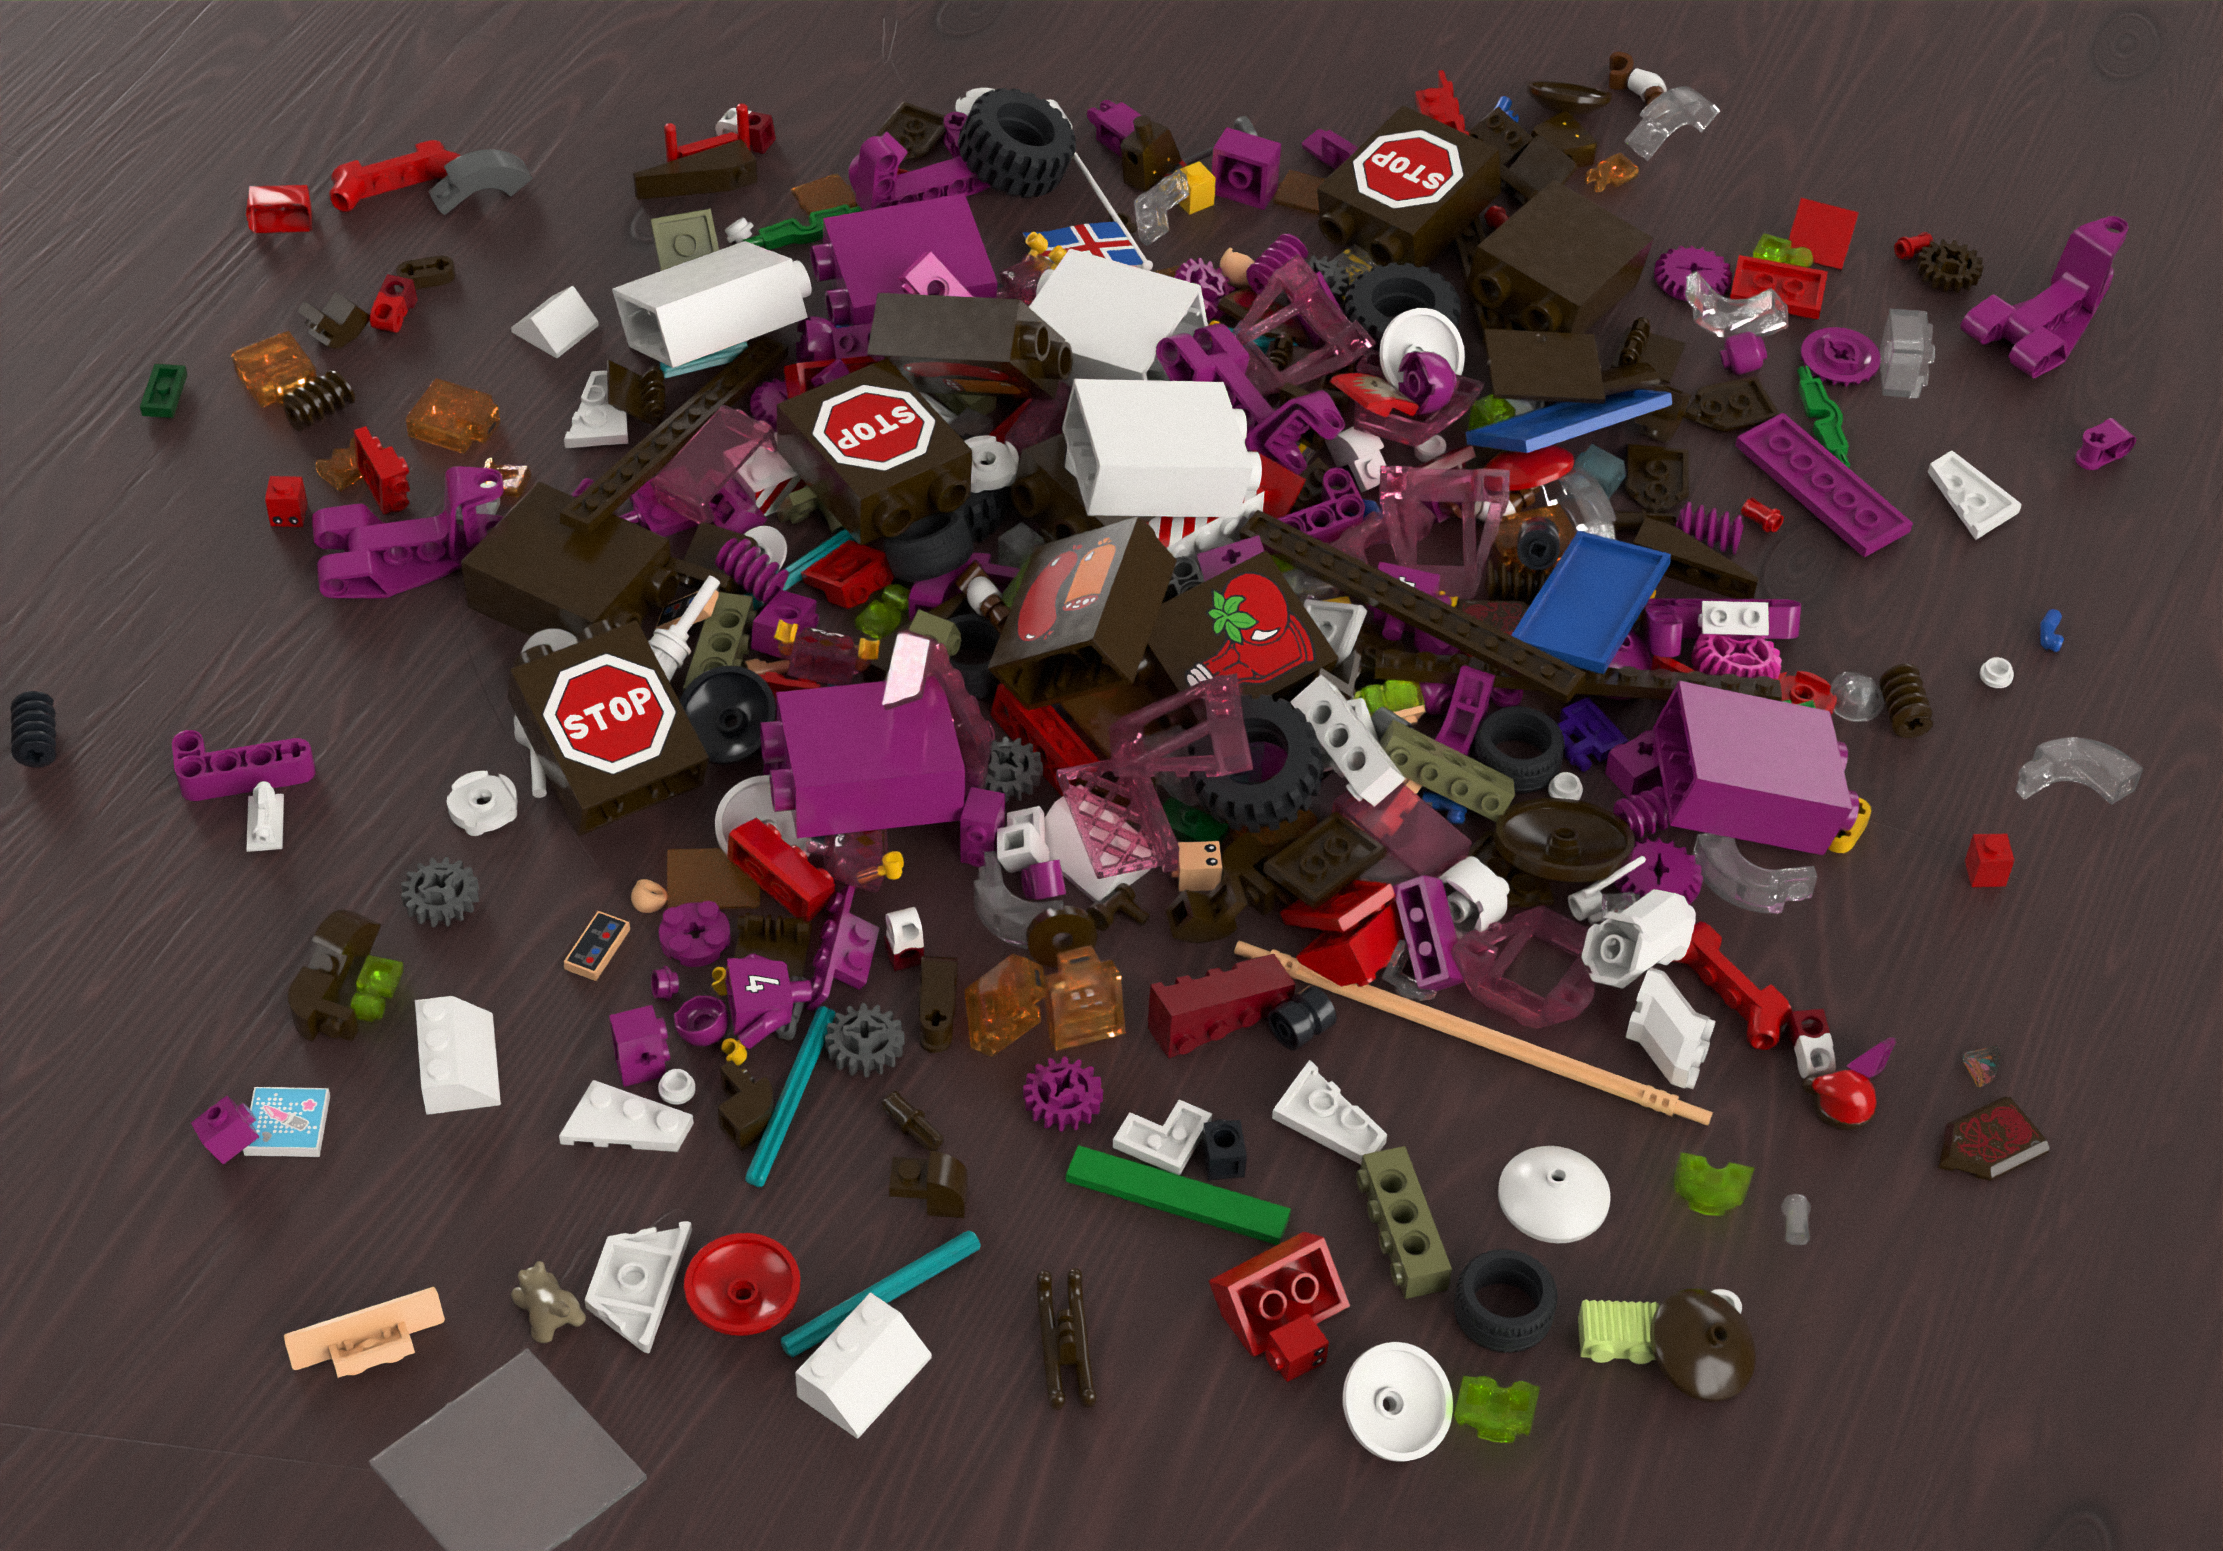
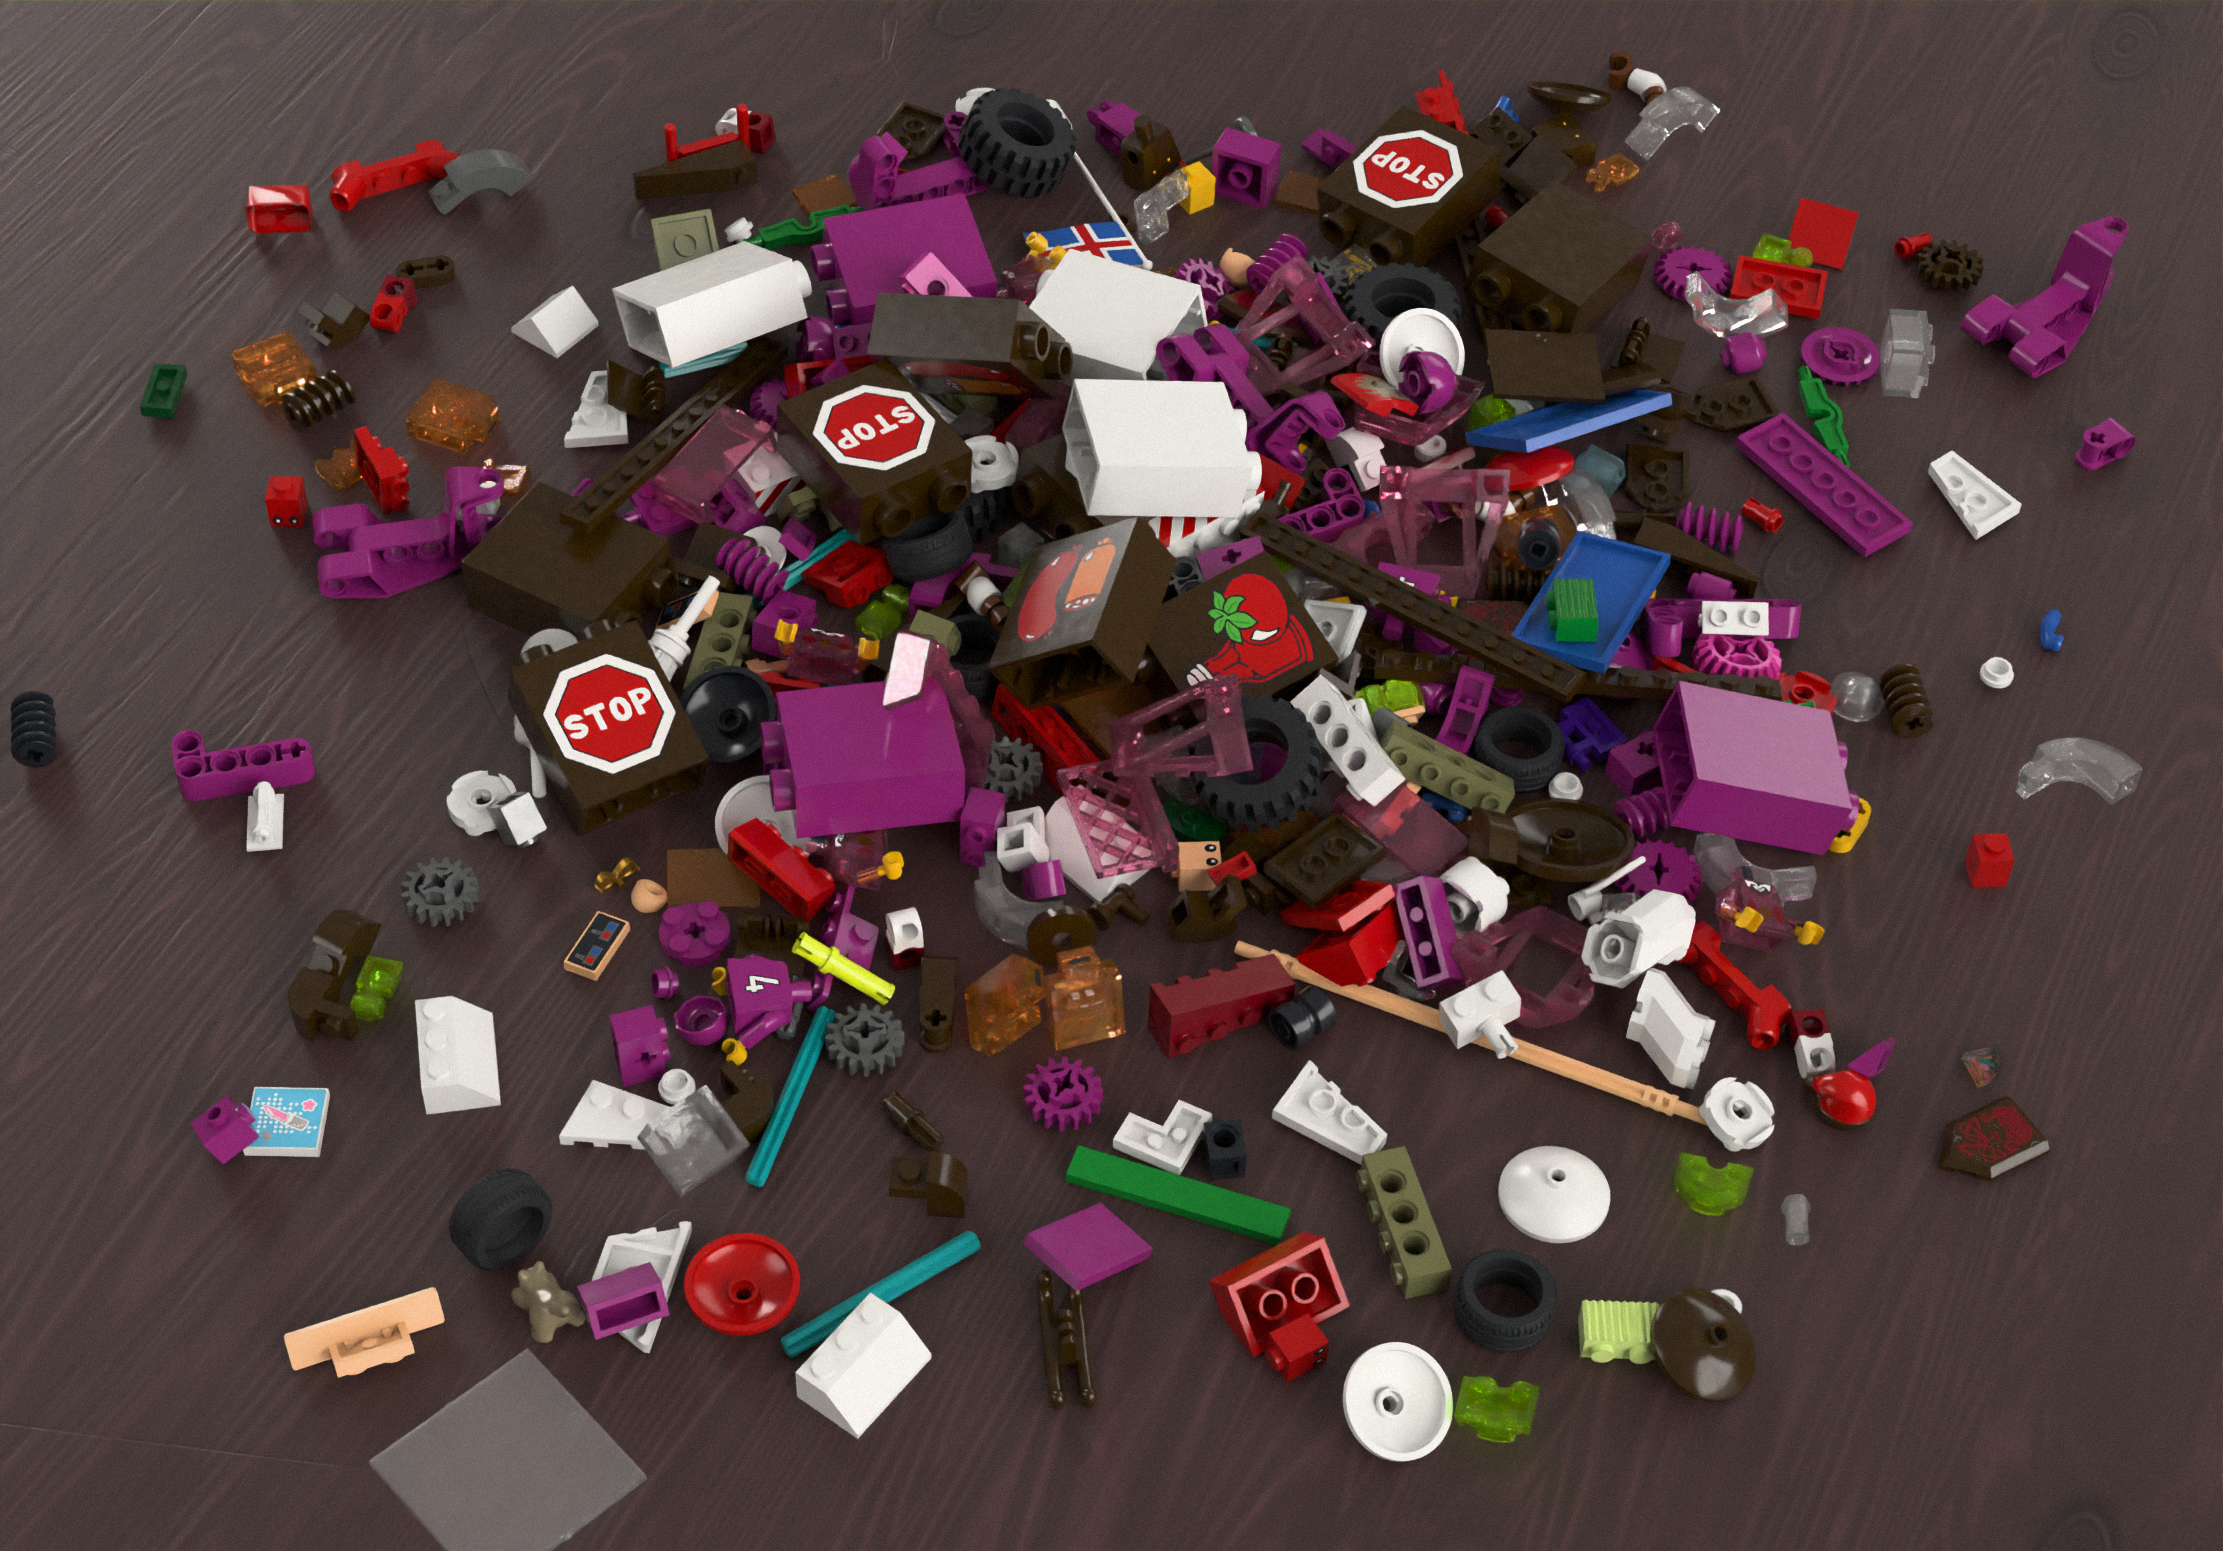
none -> black tyre [448,1168,553,1270]
none -> brick [487,792,547,848]
none -> magenta brick [576,1262,670,1340]
none -> pearl gold piece [594,857,640,894]
none -> clear brick [637,1085,750,1197]
none -> magenta tile [778,515,817,562]
none -> neon yellow pin [792,932,895,1005]
none -> magenta tile [1023,1202,1153,1291]
none -> red piece [1207,851,1257,886]
none -> dark brown piece [1260,480,1293,519]
none -> white brick [1439,970,1521,1059]
none -> dark brown brick [1449,806,1519,867]
none -> green brick [1546,577,1598,642]
none -> clear pink tile [1652,221,1683,249]
none -> magenta brick [1686,571,1737,599]
none -> white plate [1699,1077,1775,1152]
none -> clear pink torso [1714,866,1825,952]

